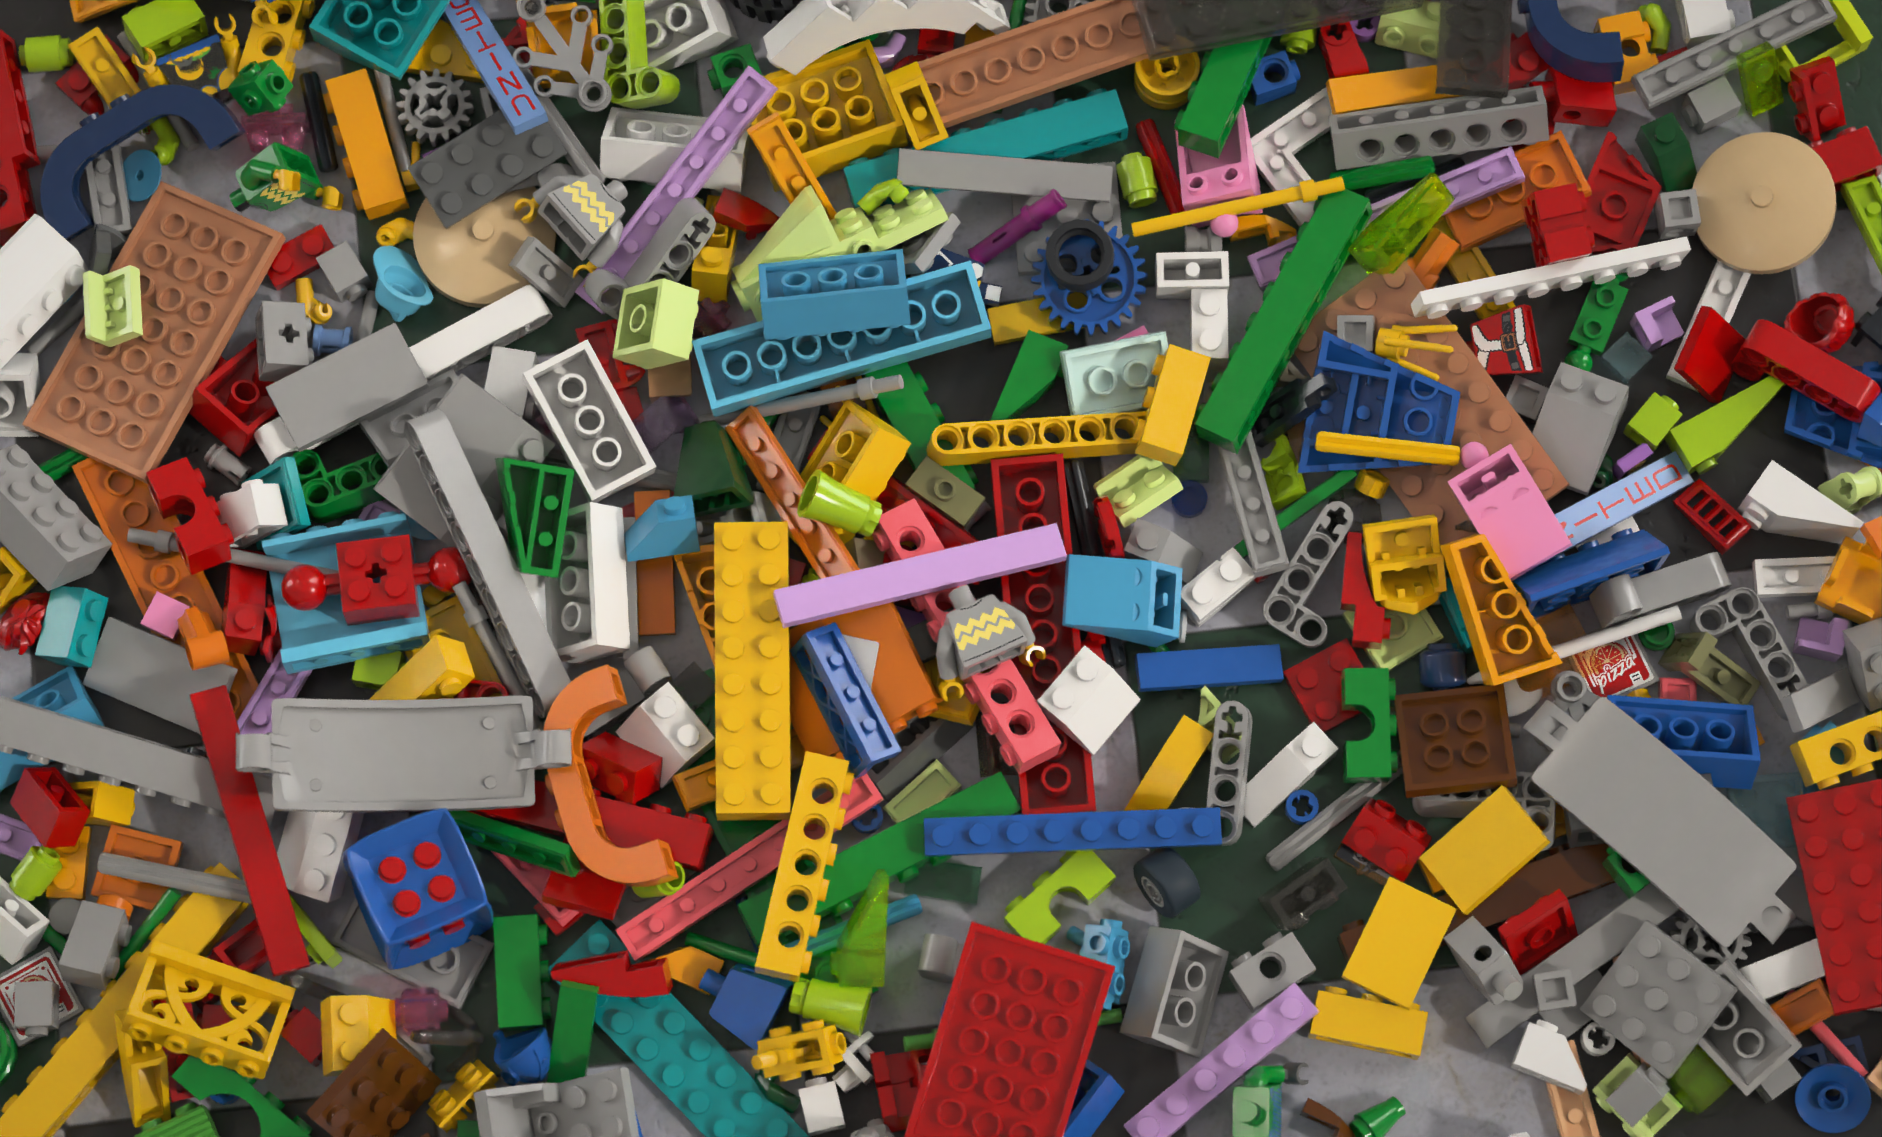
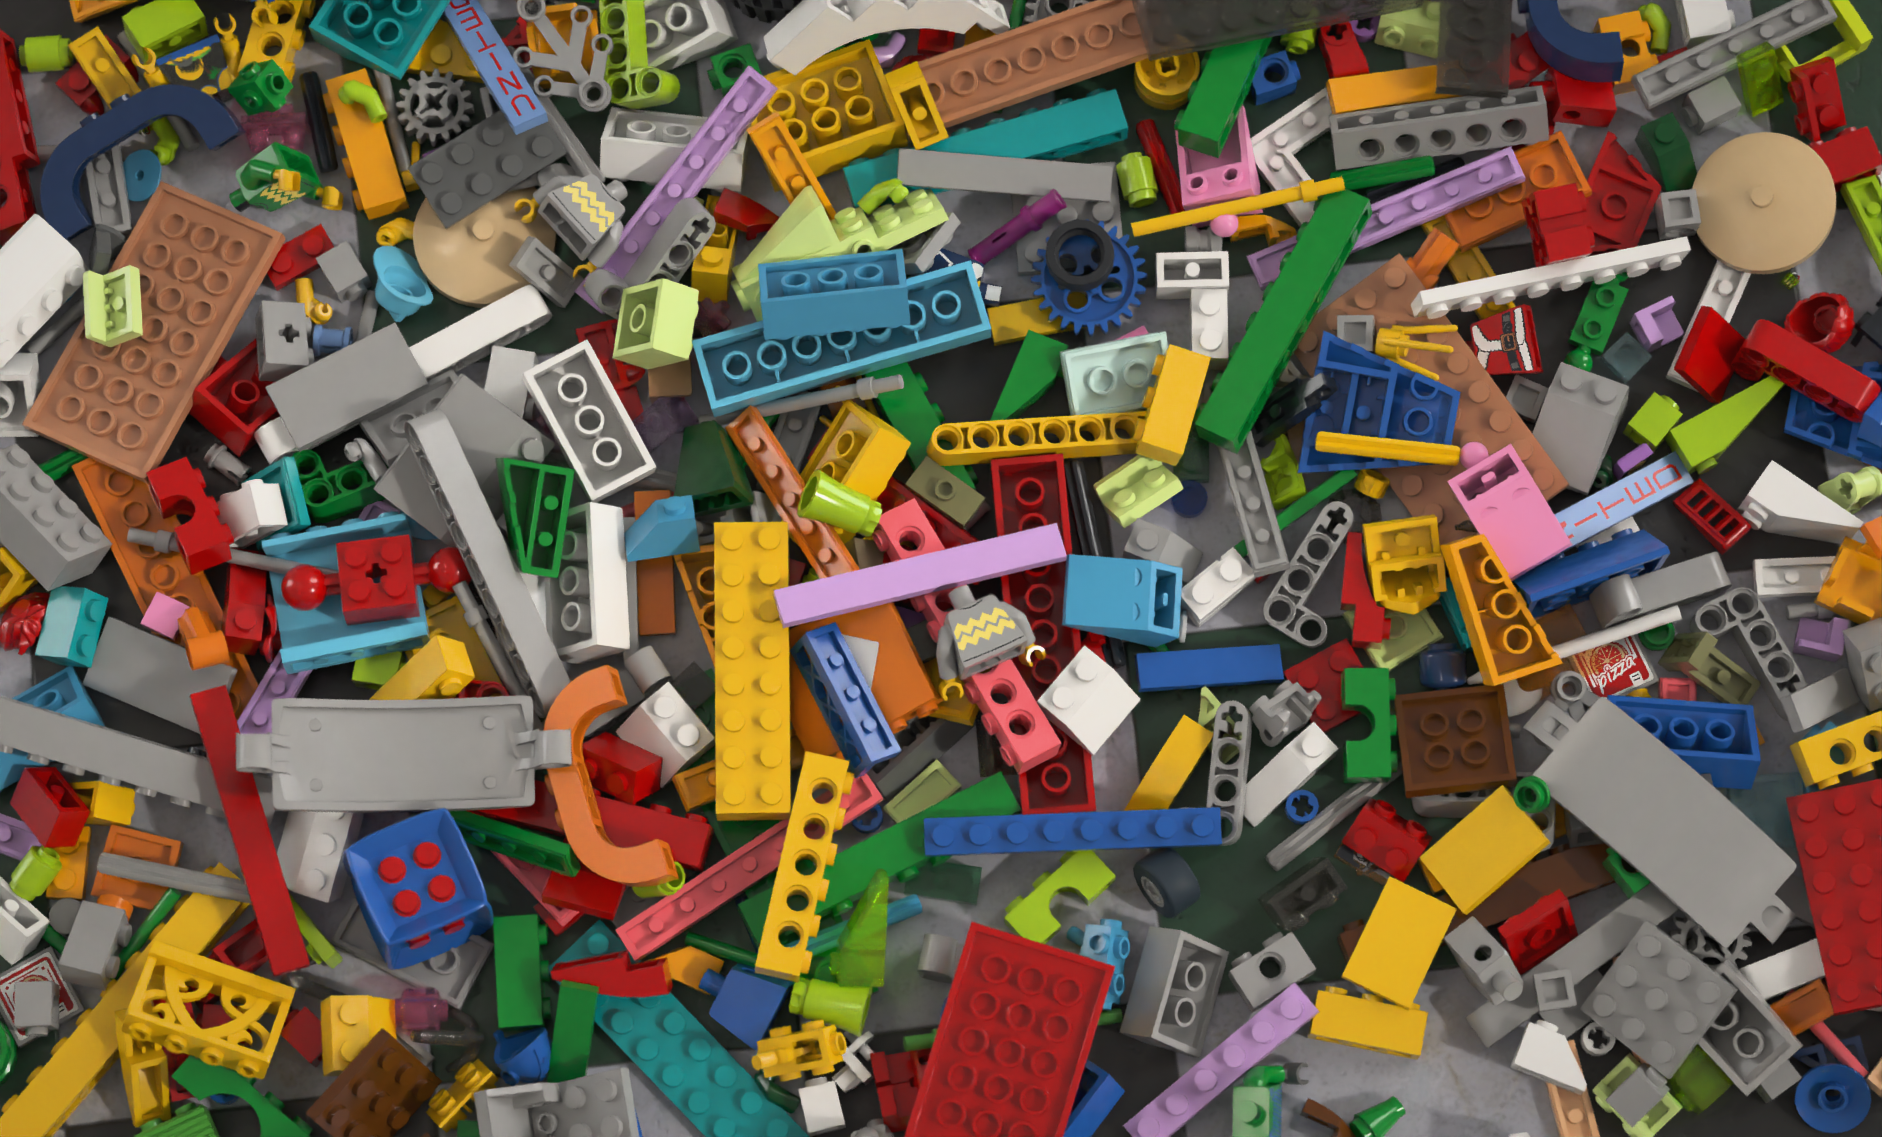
red tile [1092,495,1125,558] -> none
clear neon green slope [1348,173,1455,275] -> none
none -> lime arm [338,80,388,123]
none -> light grey arm [344,438,388,484]
none -> light grey piece [1249,680,1321,747]
none -> green plate [1514,776,1550,813]
none -> clear neon green piece [1781,272,1800,290]

